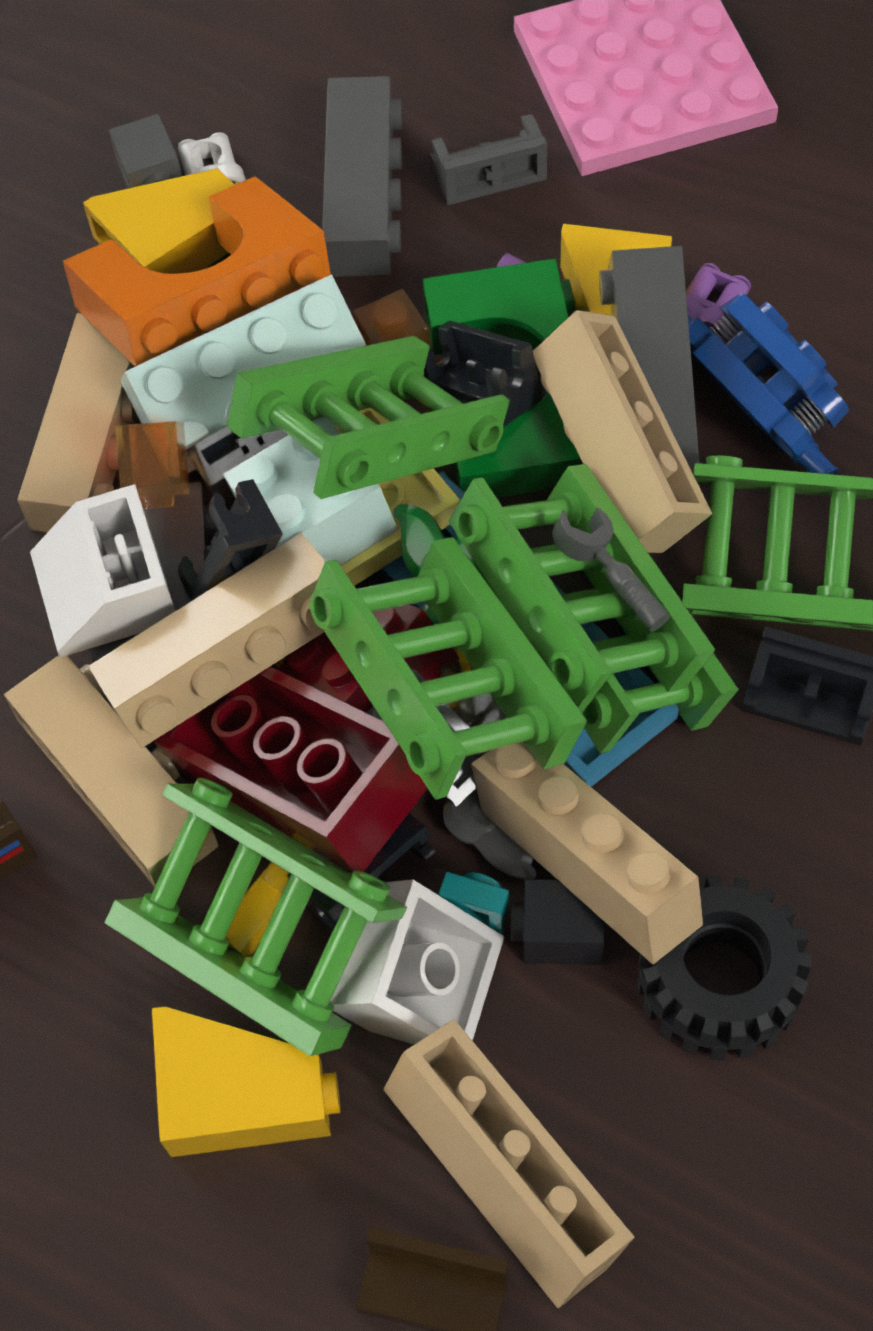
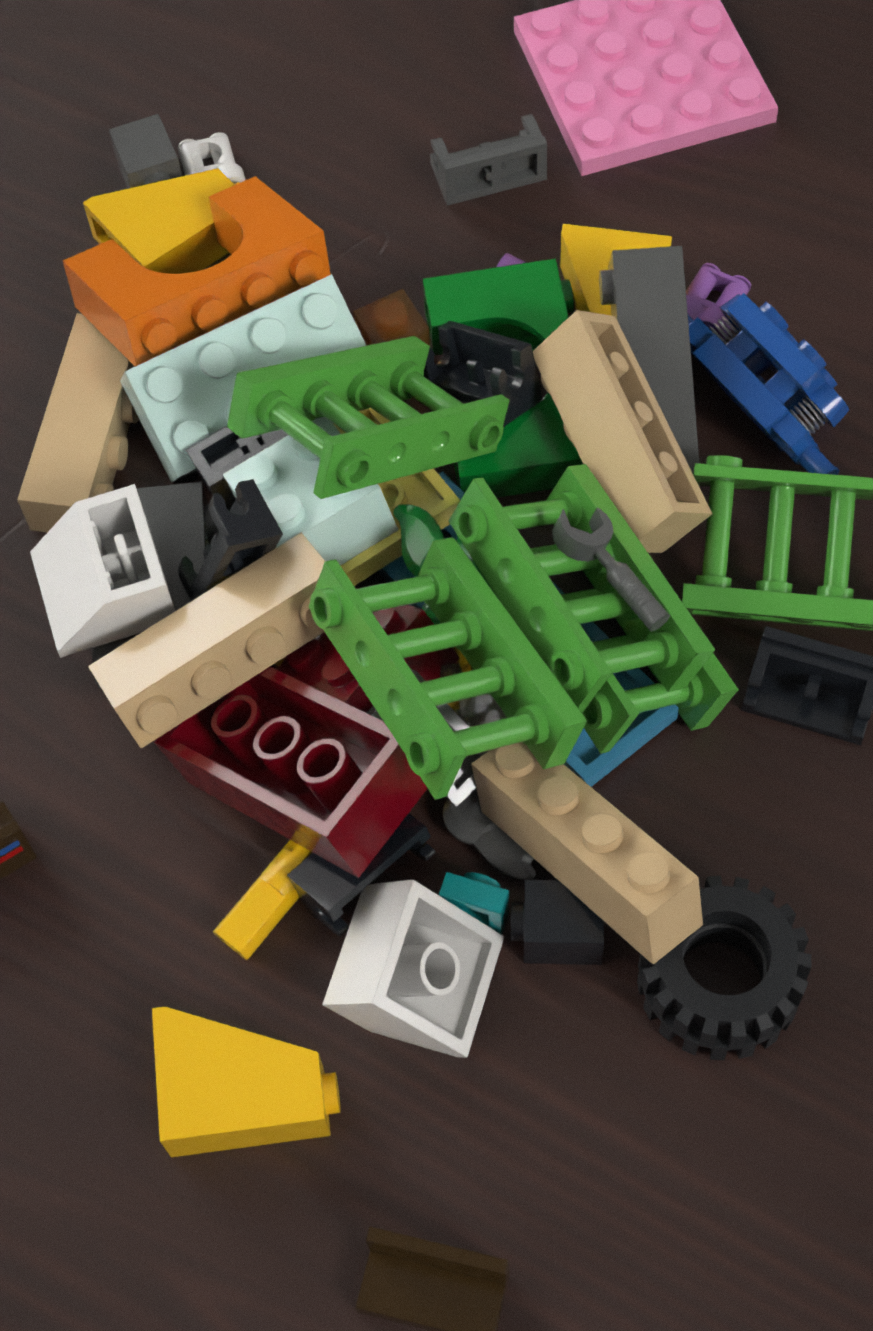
tan brick [3,655,219,887] -> none
bright green fence [105,778,407,1056] -> none
clear orange brick [115,421,190,509] -> none
dark grey brick [322,76,403,277] -> none
tan brick [383,1019,634,1309] -> none

